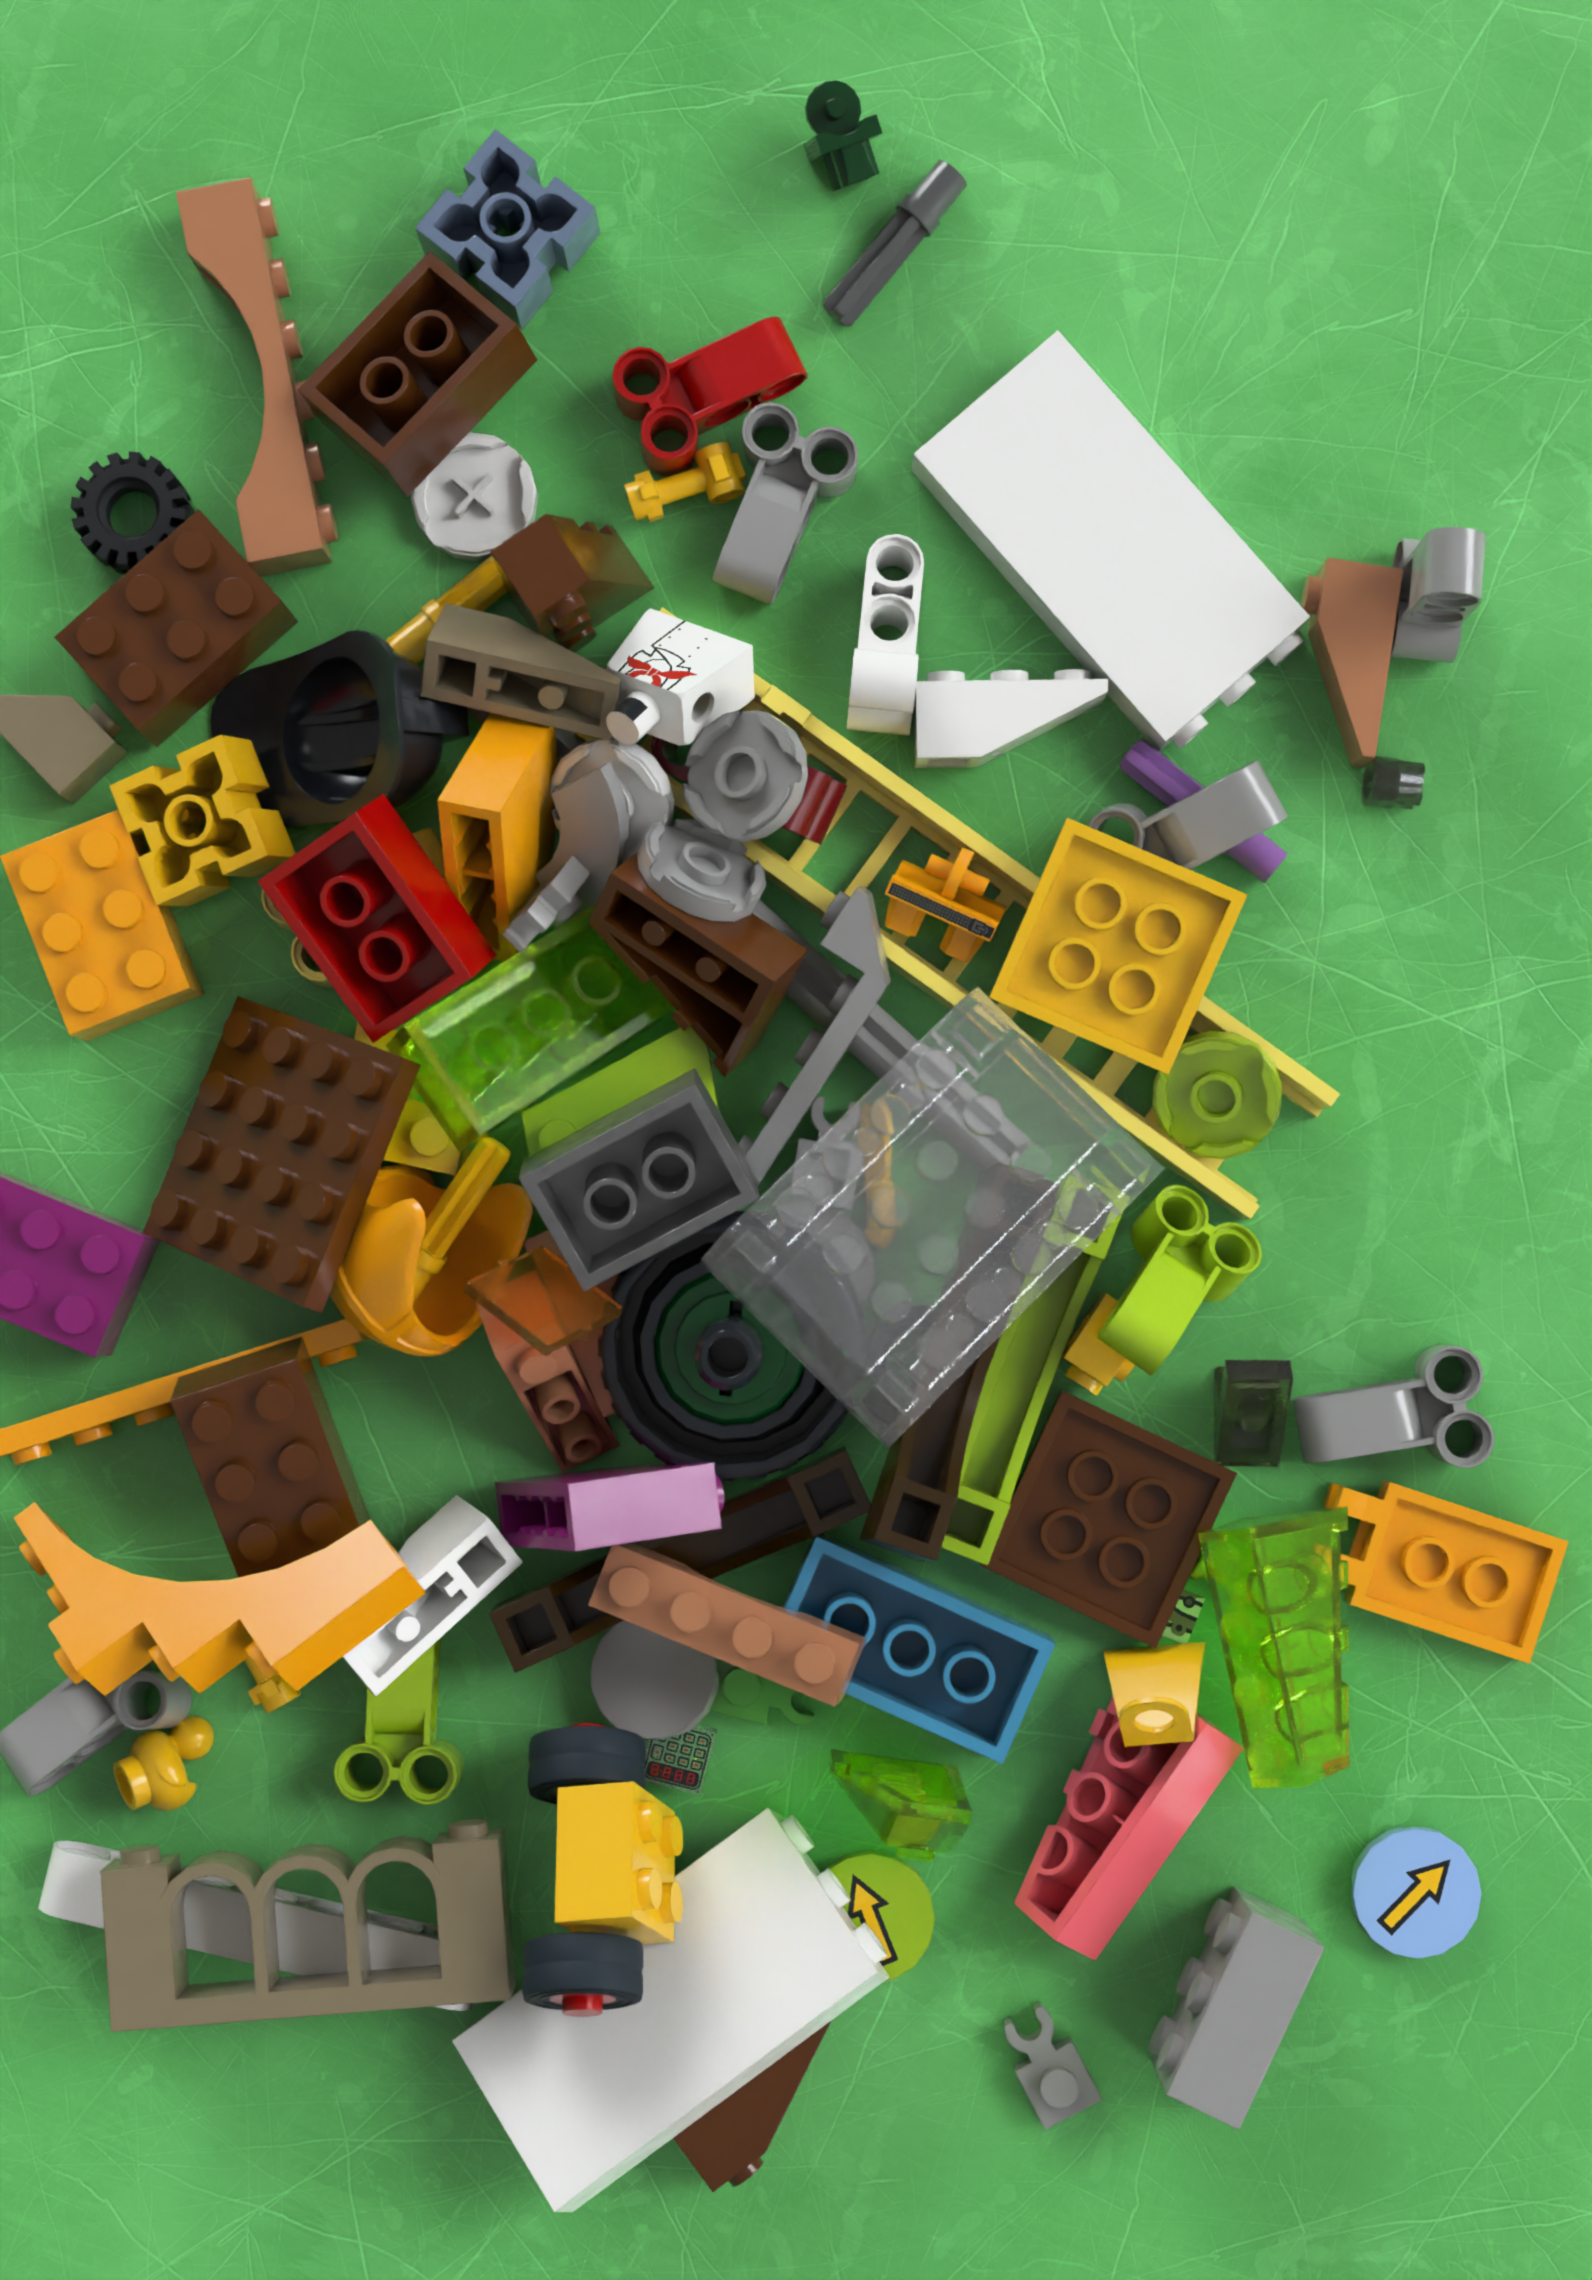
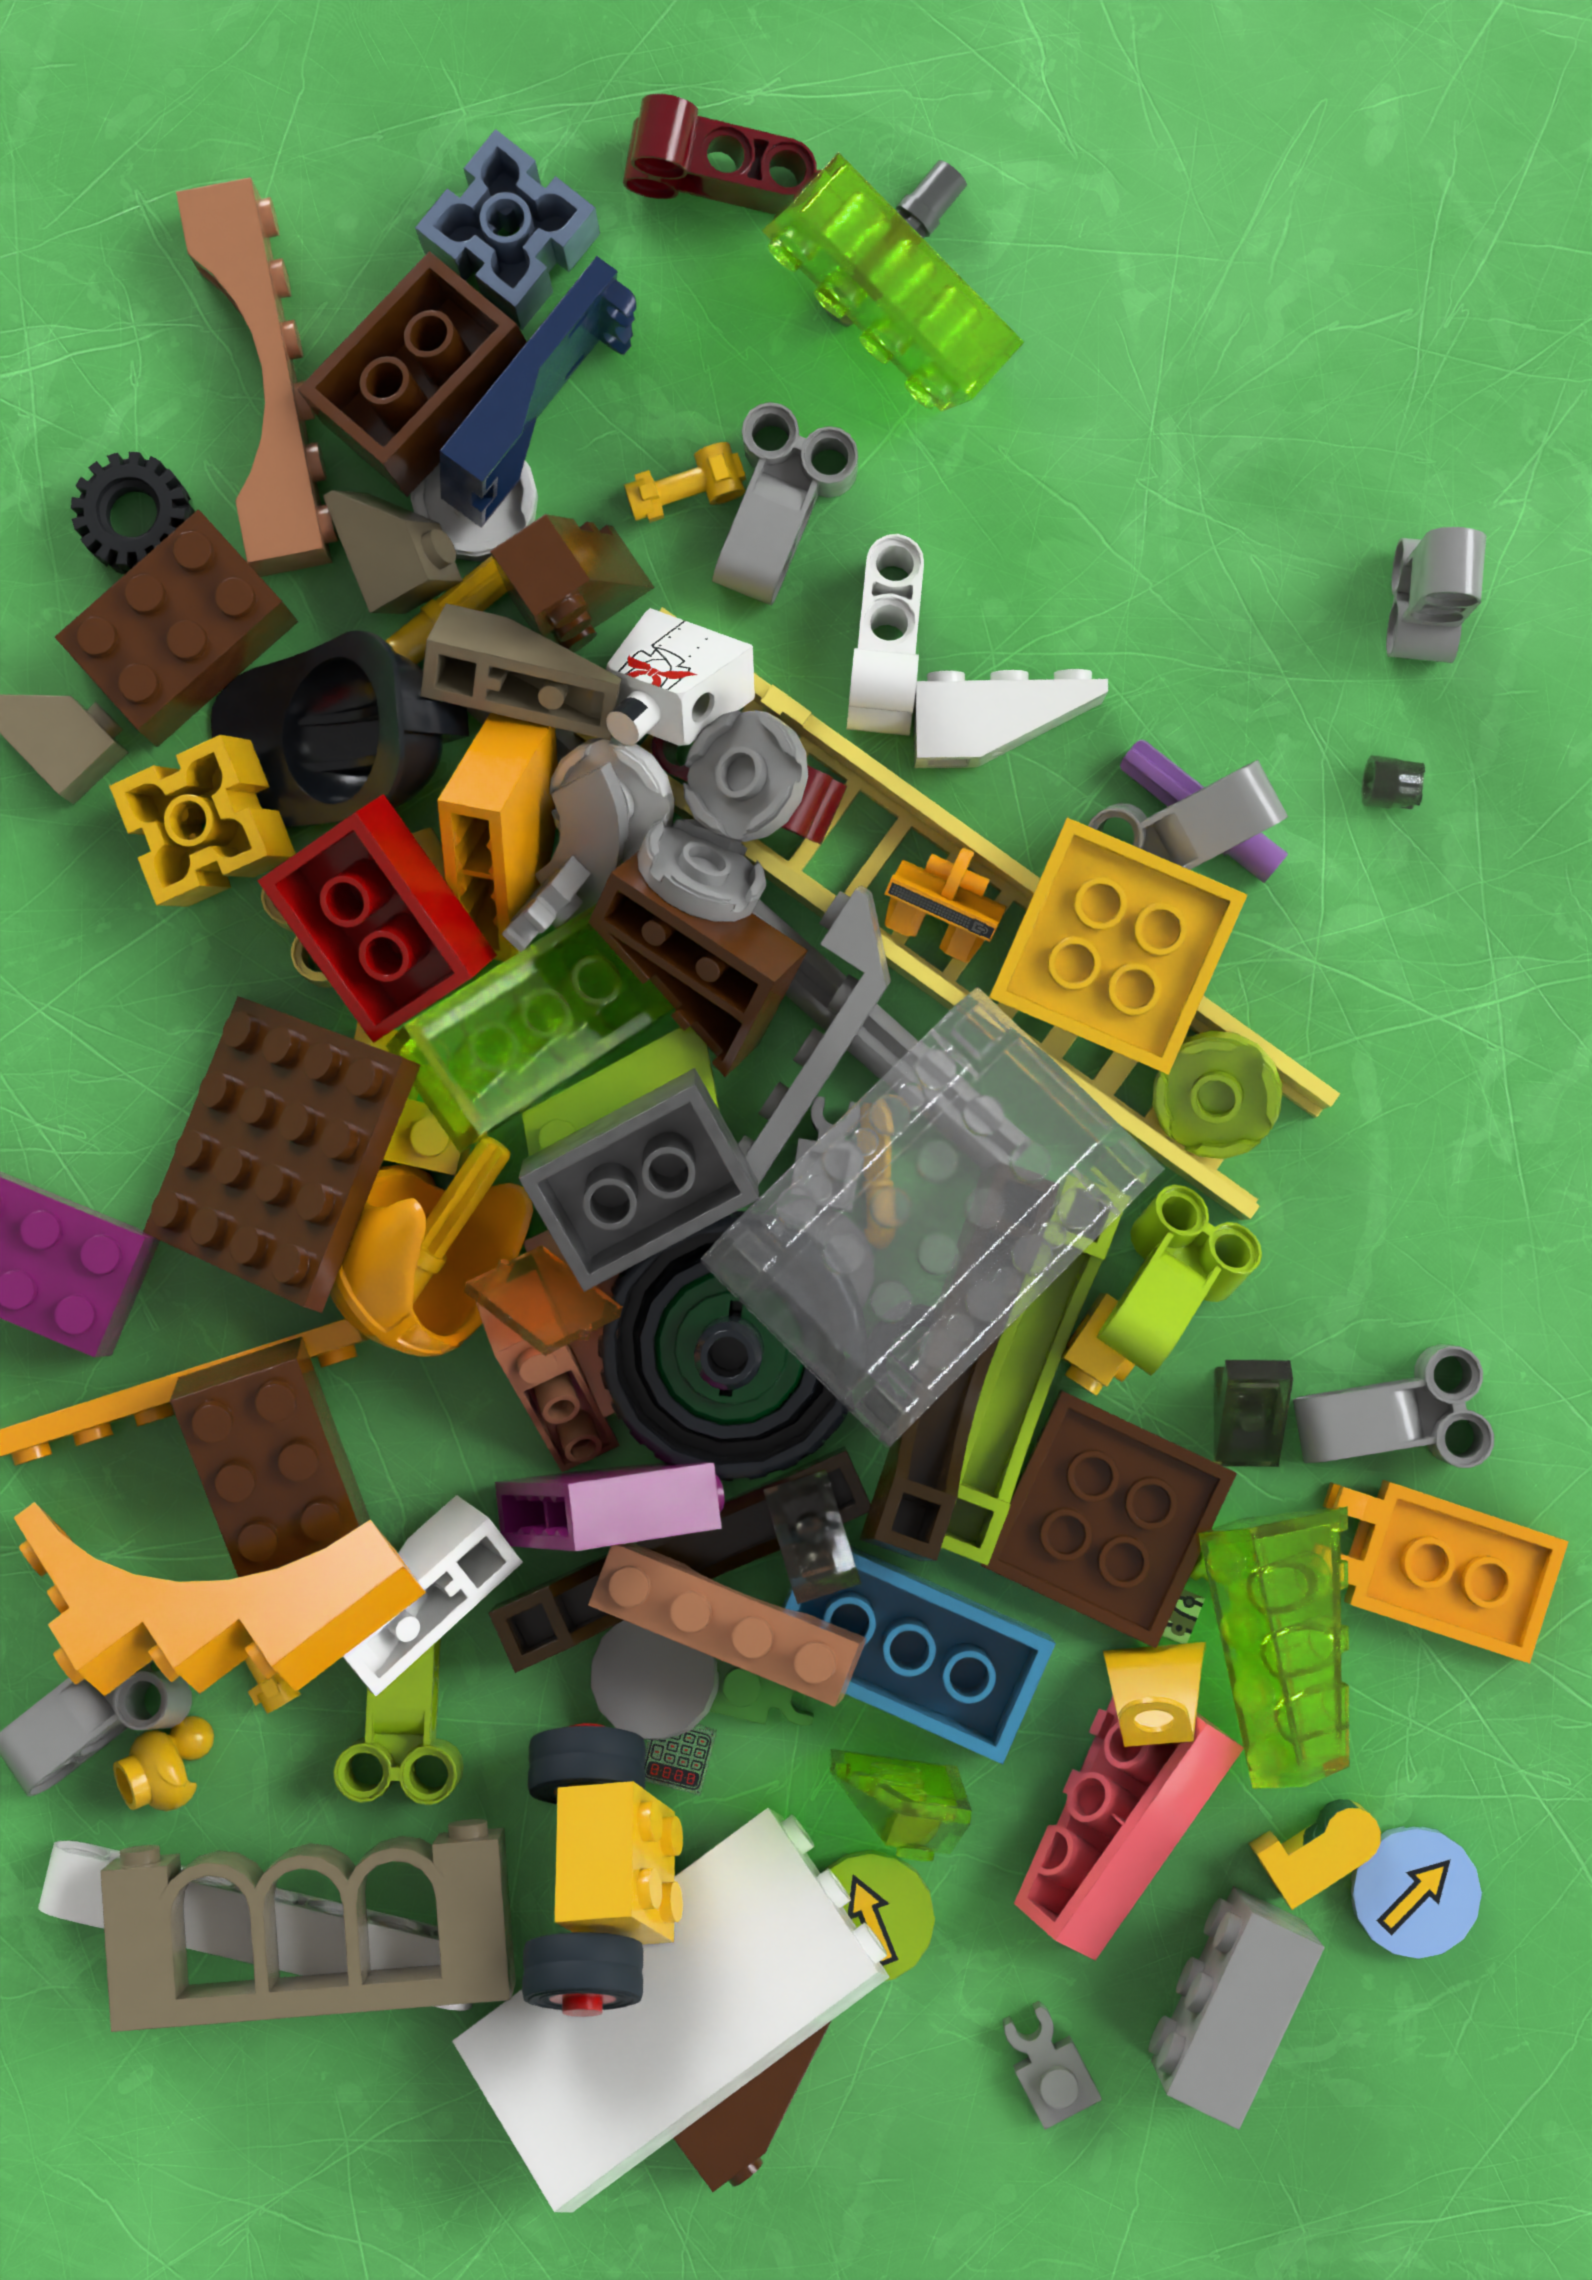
light orange brick [0,810,205,1041] -> none
red piece [613,316,809,477] -> none
dark green hips [803,80,882,191] -> none
white brick [911,330,1310,752] -> none
nougat slope [1301,558,1404,768] -> none
none -> dark tan slope [323,490,463,614]
none -> dark blue piece [440,256,636,528]
none -> dark red piece [623,94,817,215]
none -> clear neon green brick [761,152,1024,412]
none -> clear smoke slope [764,1470,862,1604]
none -> yellow leg [1249,1799,1381,1910]

